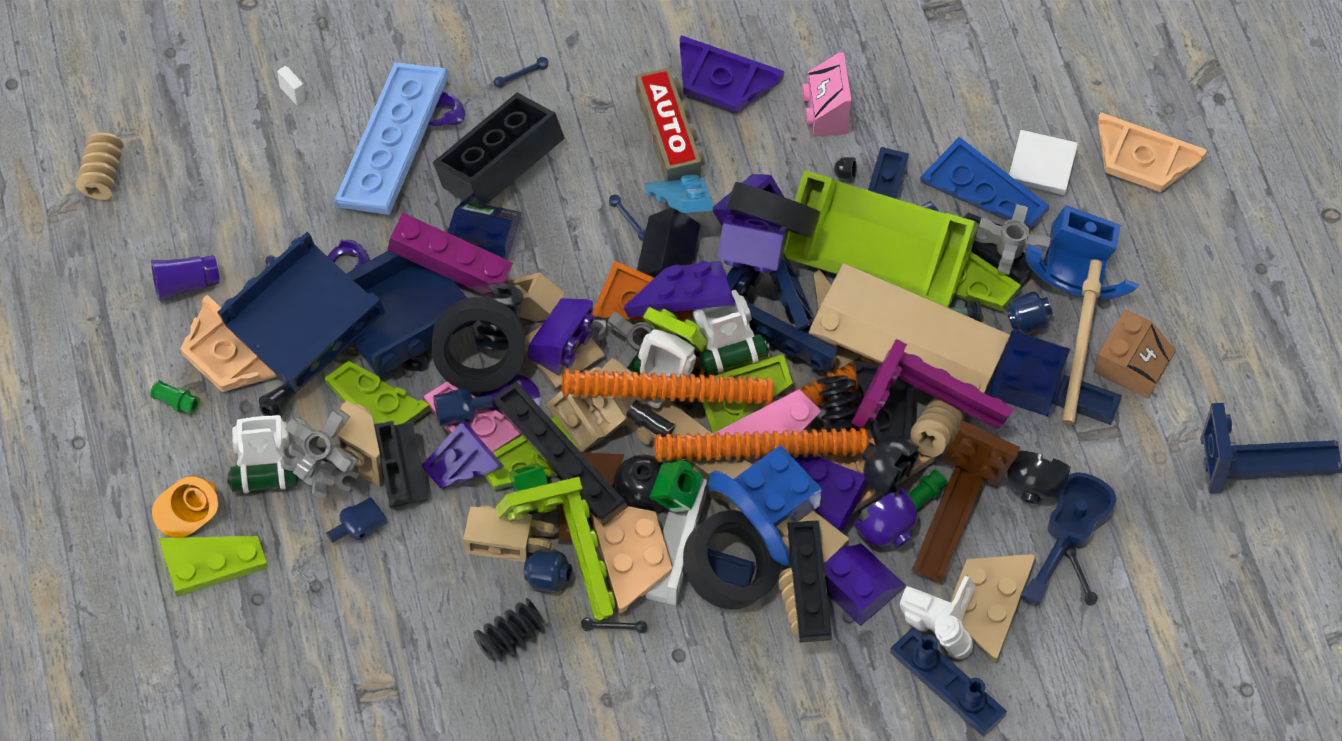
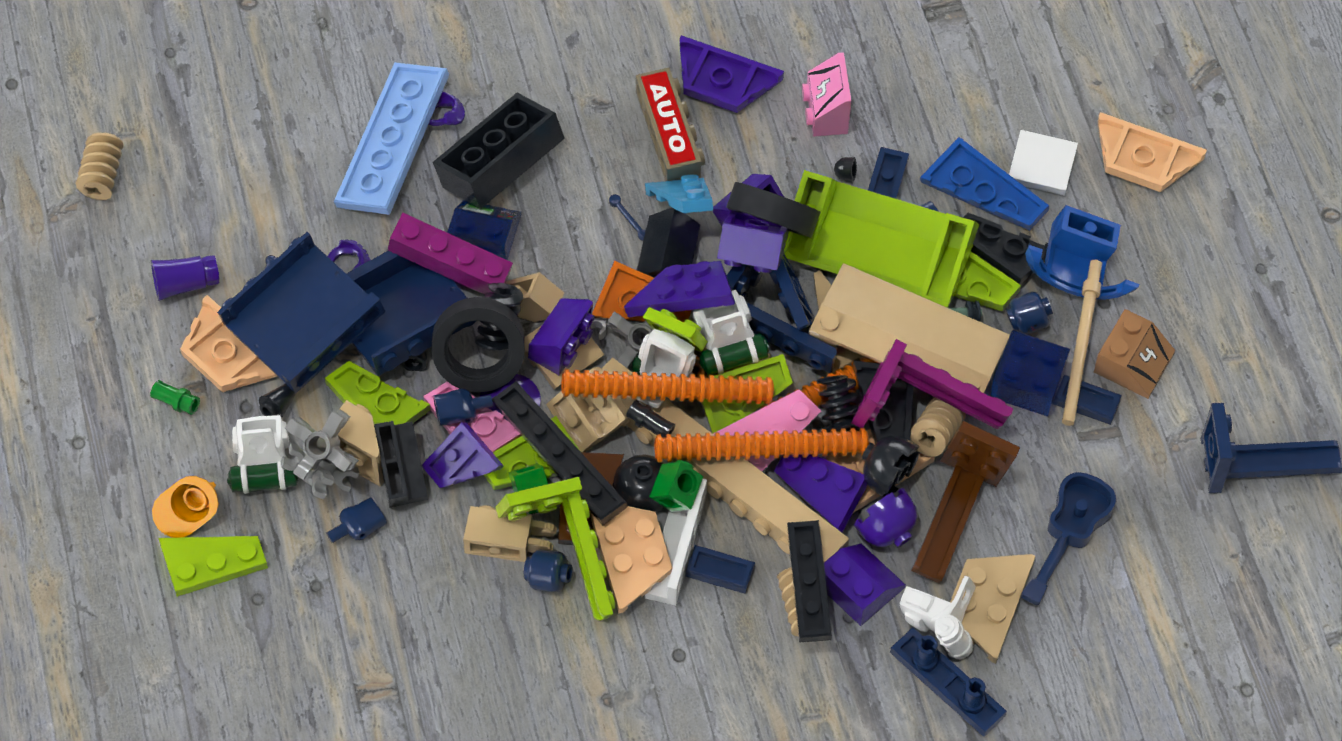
white tile [277,66,305,106] -> none
black piece [473,597,546,662] -> none
dark blue hinge [494,57,548,88] -> none
black hinge [581,617,647,633] -> none
black tyre [683,510,781,610] -> none
blue piece [708,445,822,566] -> none
green pin [908,469,948,510] -> none
light grey pin [975,204,1051,275] -> none
black cylinder [1007,450,1071,504] -> none
black hinge [1064,546,1098,606] -> none

